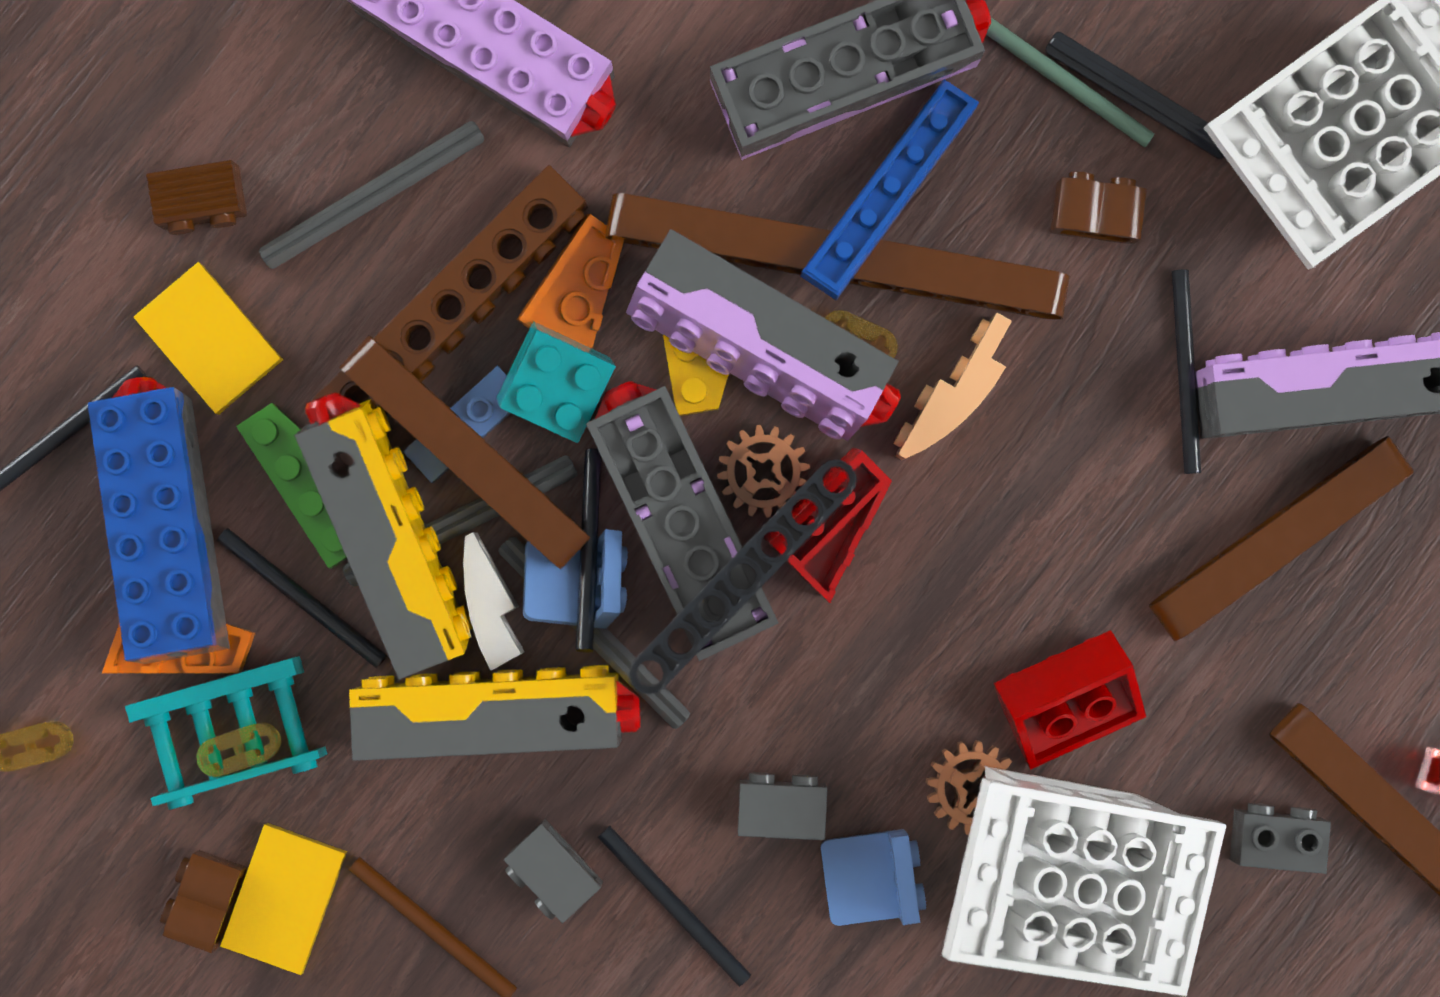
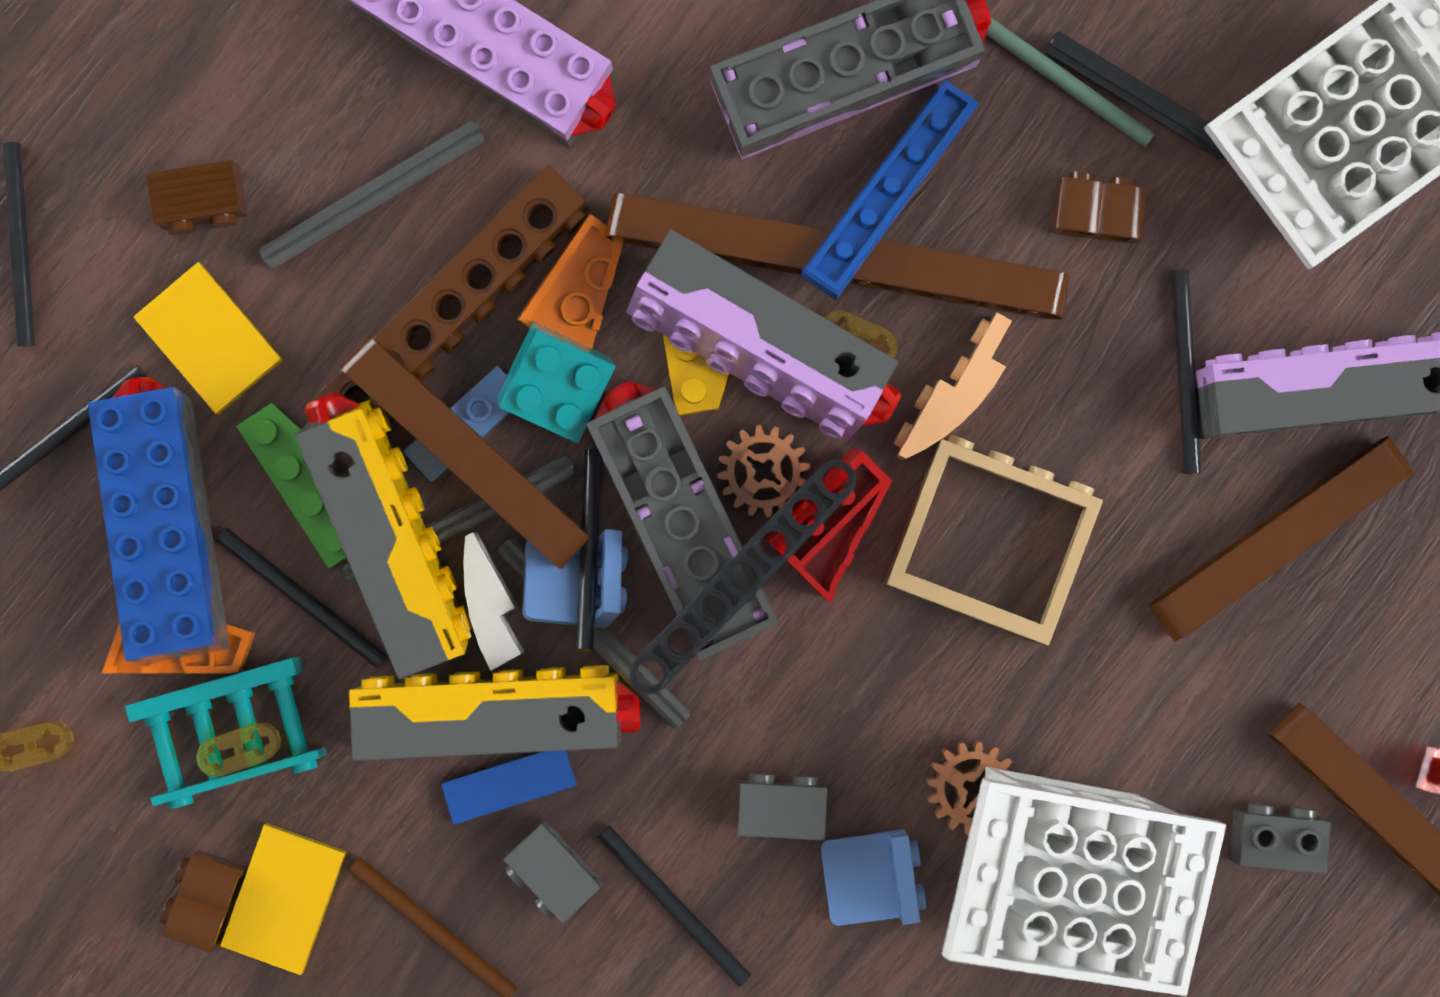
red slope [994,630,1146,770] -> none
none -> black axle [3,142,35,347]
none -> blue tile [441,750,577,825]
none -> tan window [884,435,1103,646]

